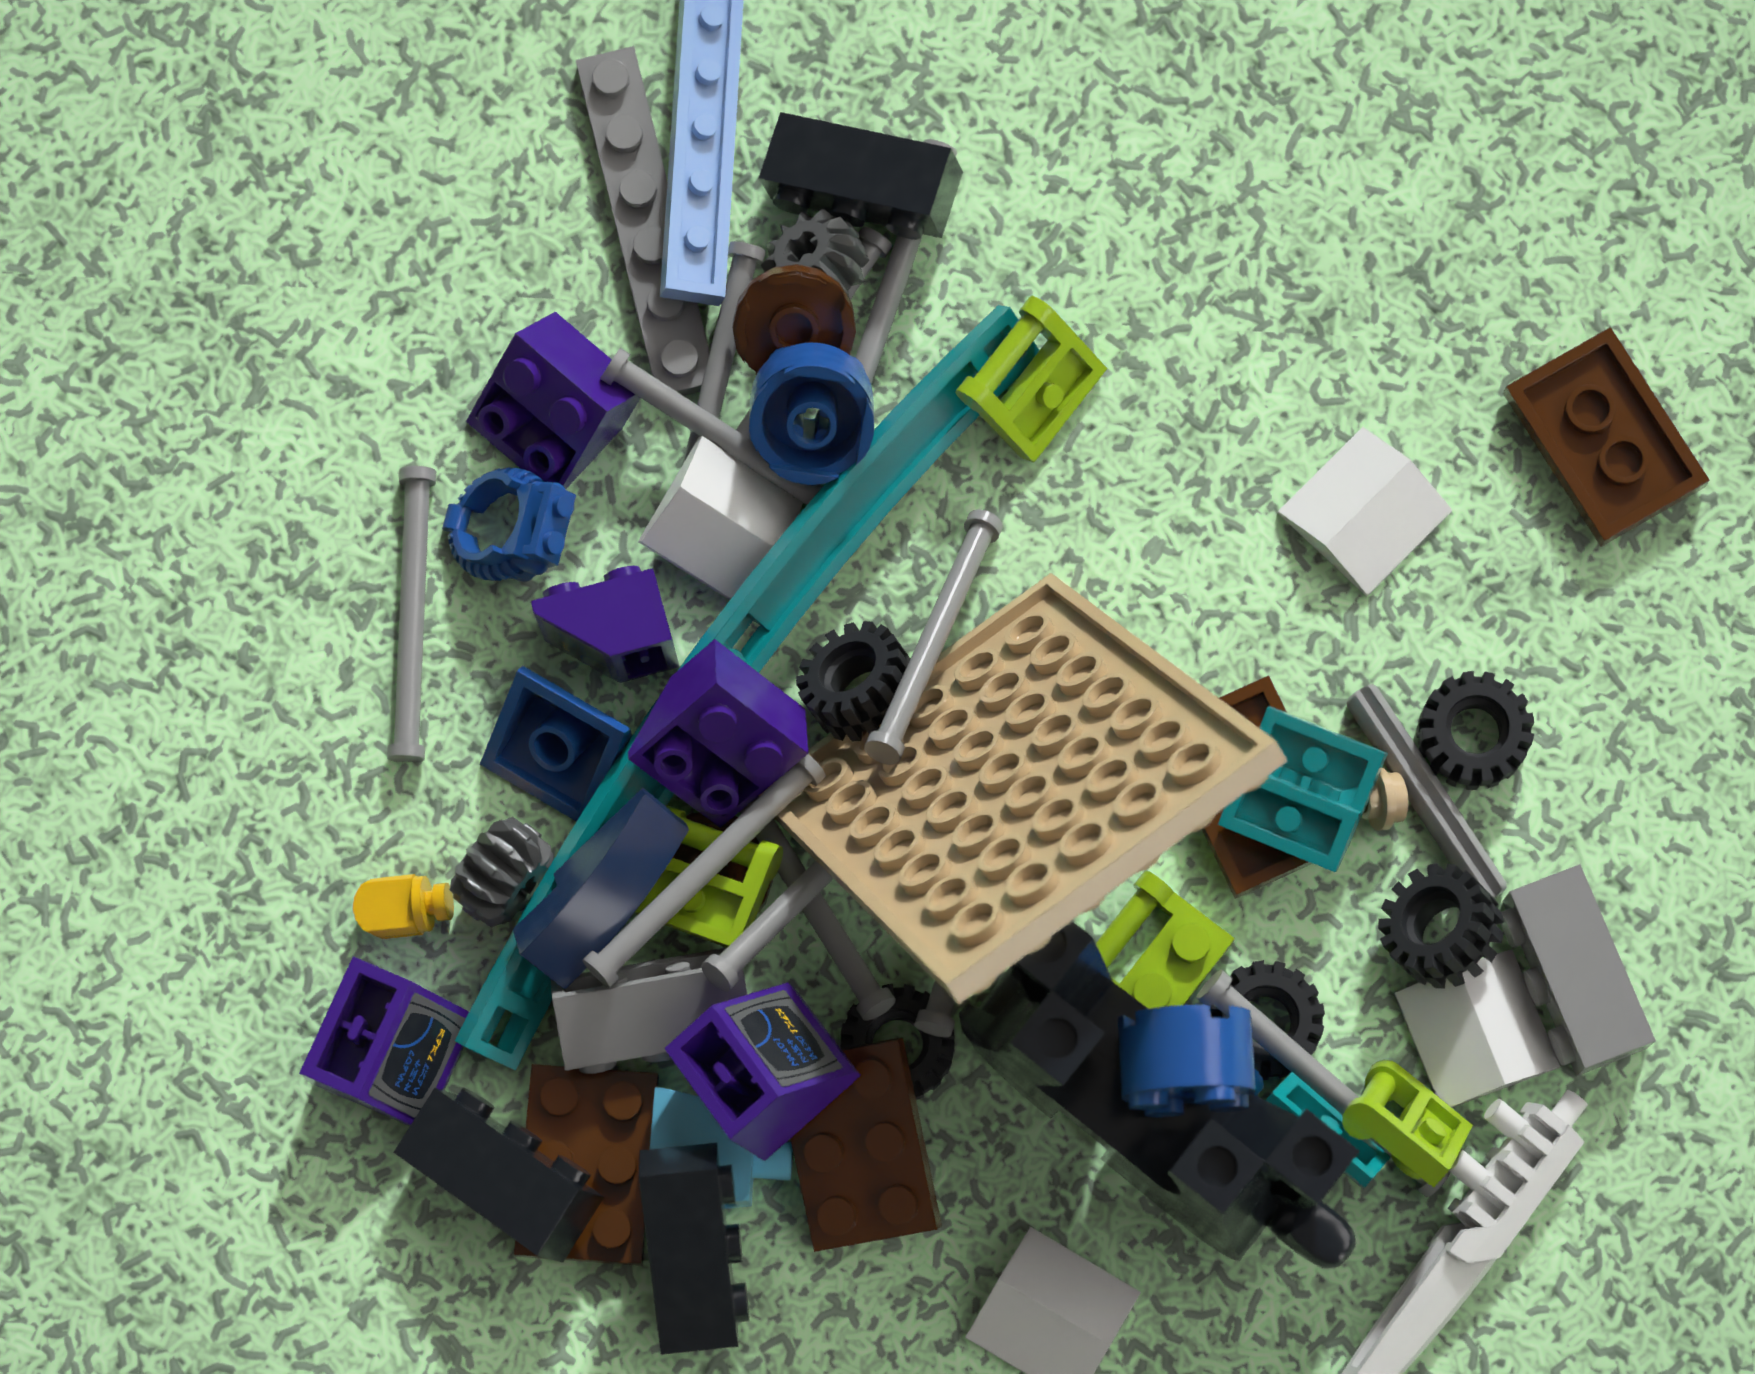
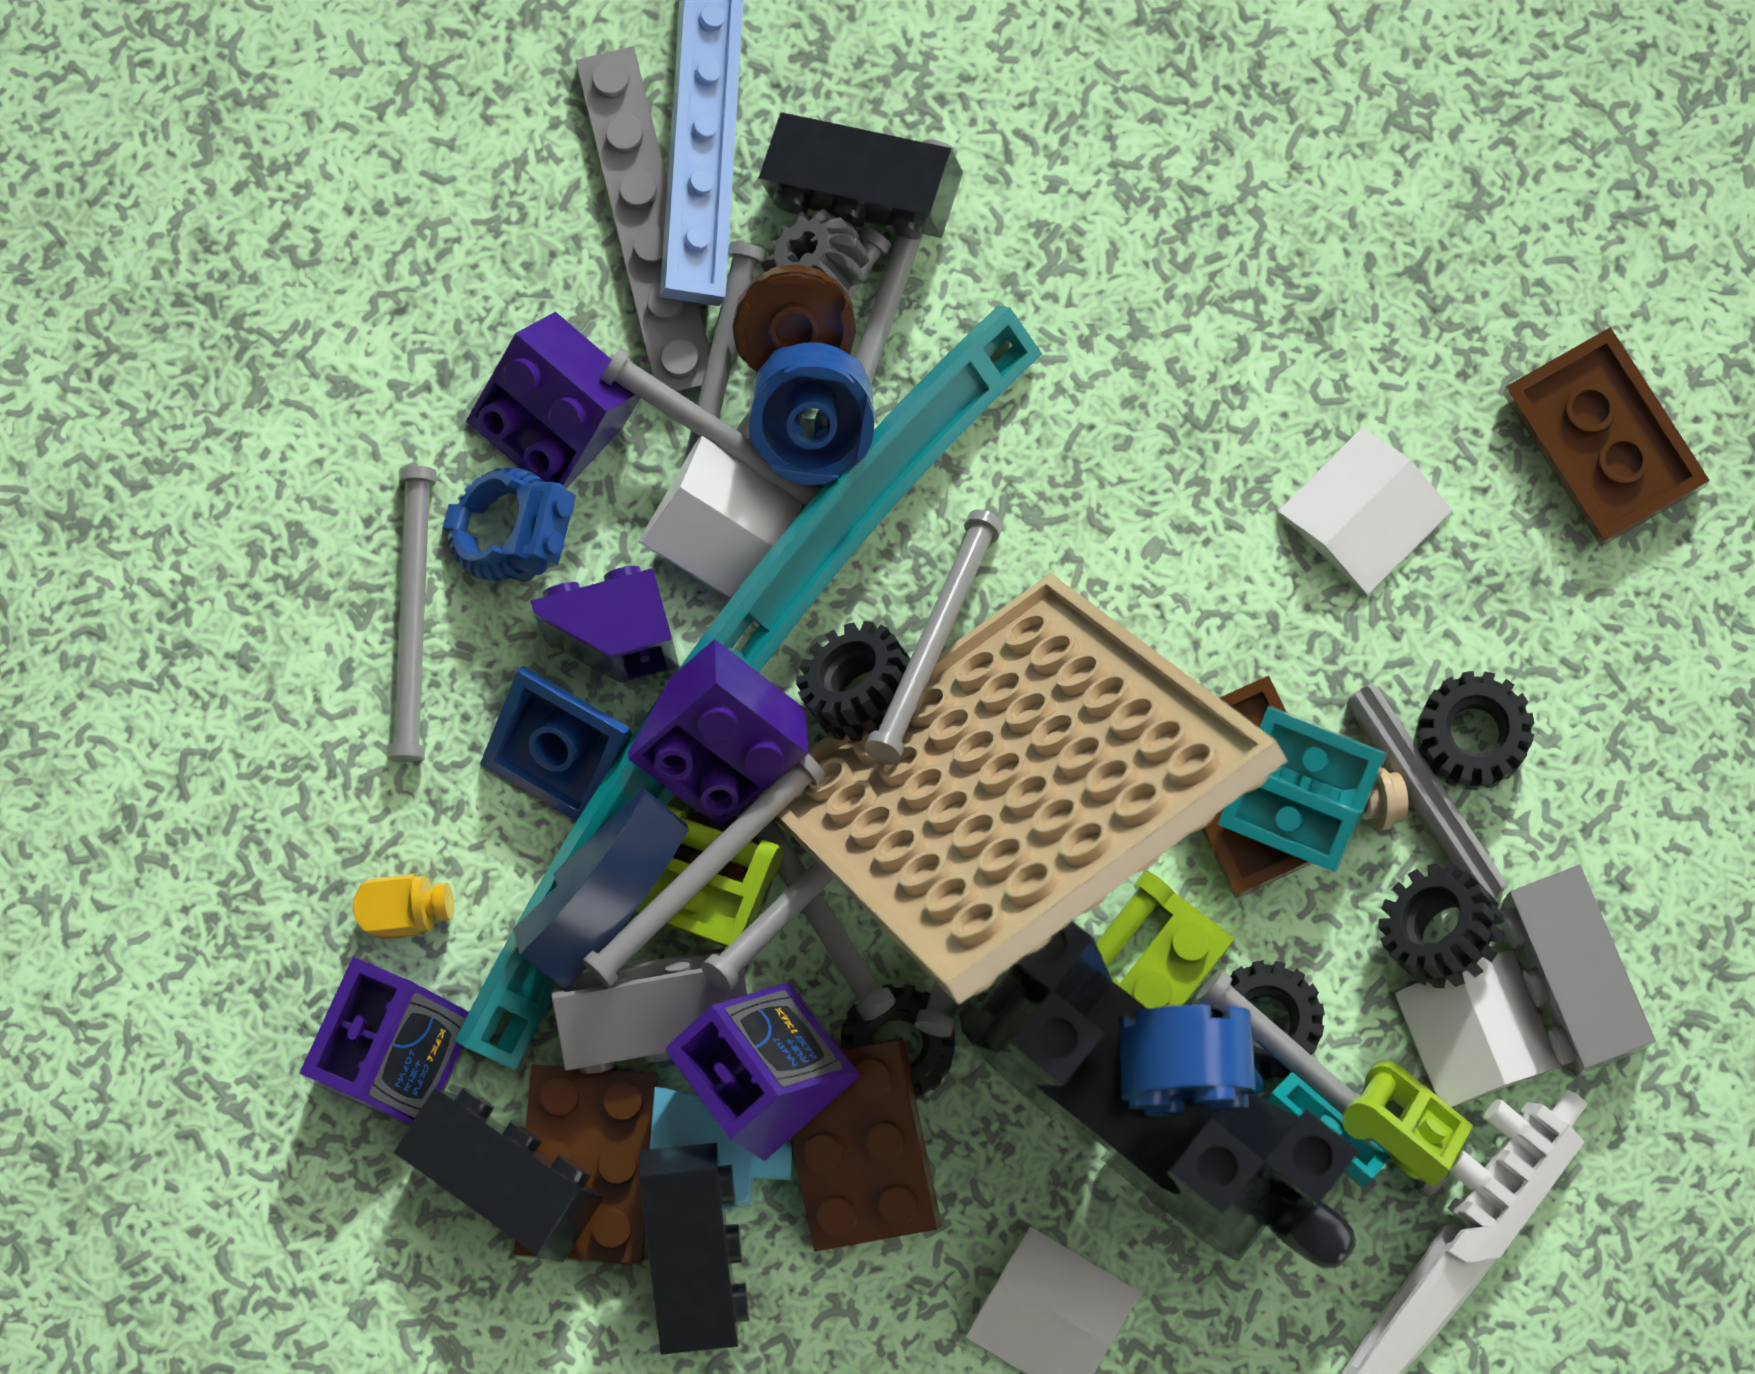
dark grey gear [449,817,554,928] -> none
lime plate [955,296,1108,463] -> none

